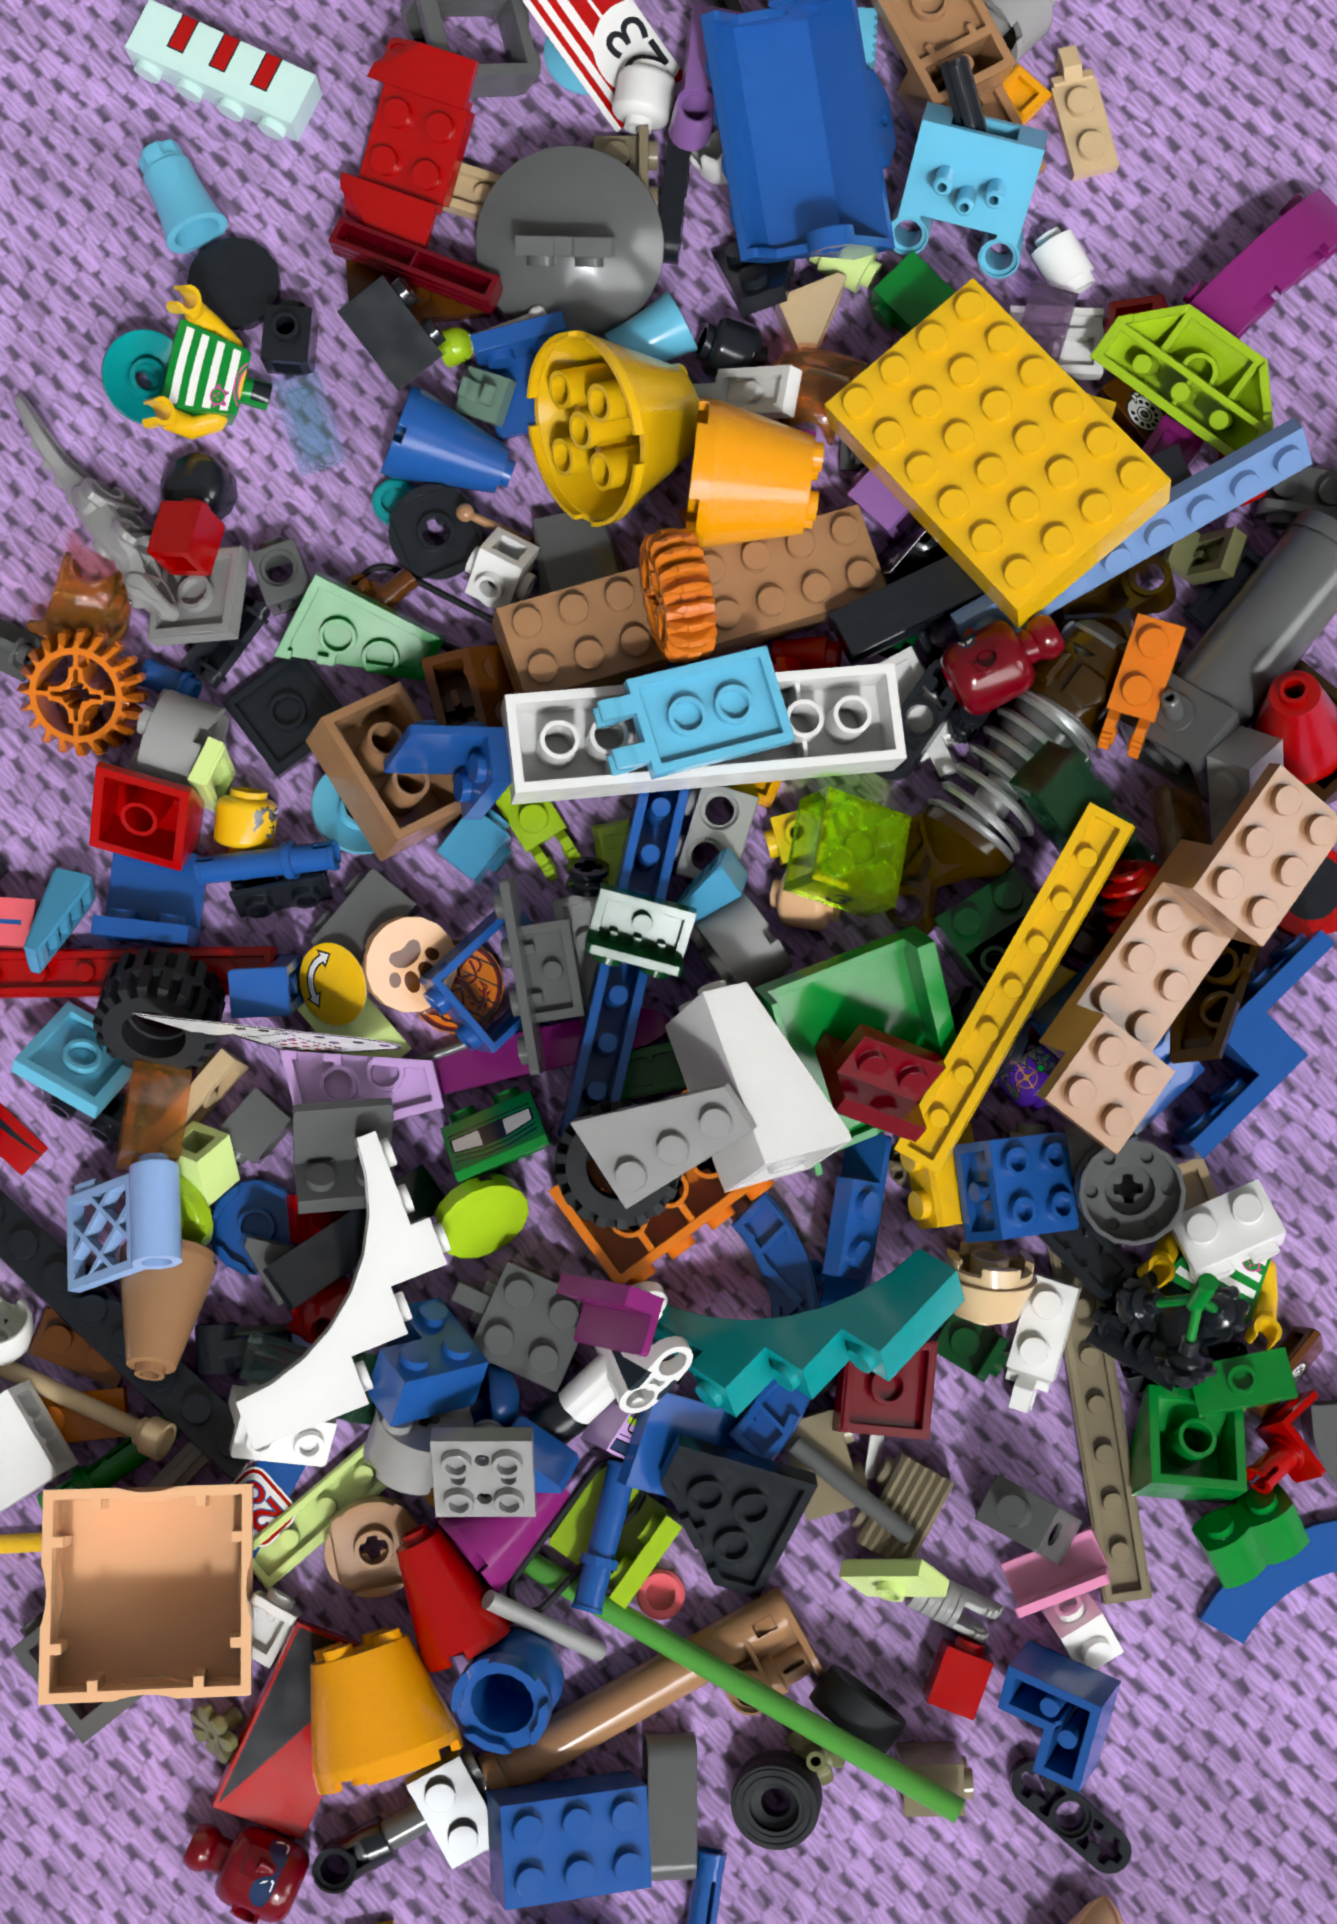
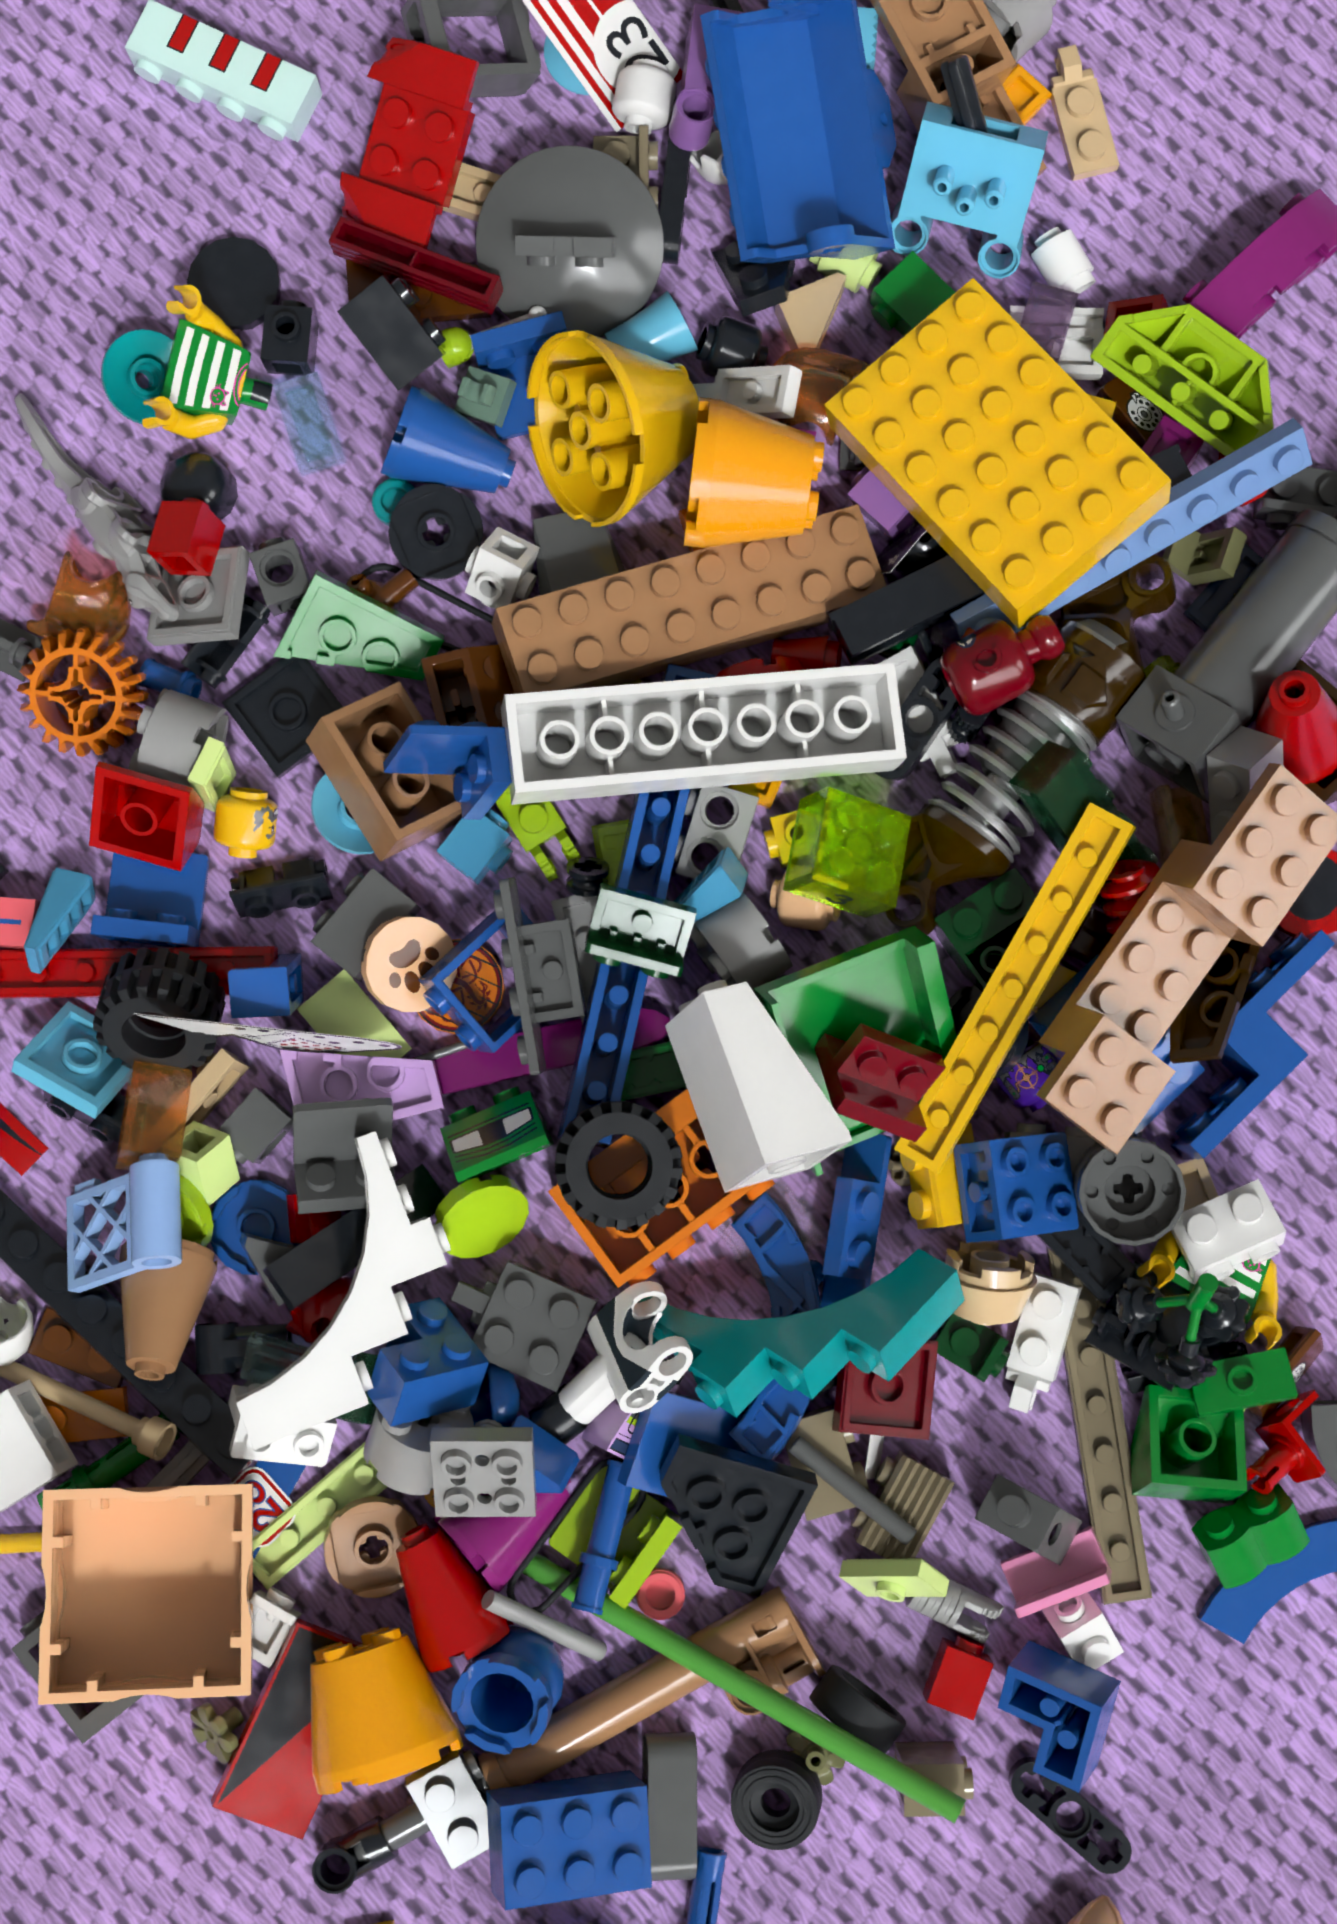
medium azure plant [138,139,228,254] -> none
dark red piece [183,1823,310,1924] -> none
blue pin [193,839,341,886] -> none
yellow sticker [299,943,367,1026] -> none
medium nougat hinge [456,503,534,544] -> none
magenta panel [556,1273,664,1357] -> none
light grey wing [570,1083,757,1209] -> none
medium azure tile [592,645,795,780] -> none
orange gear [638,528,718,663] -> none
orange hinge [1097,613,1186,760] -> none

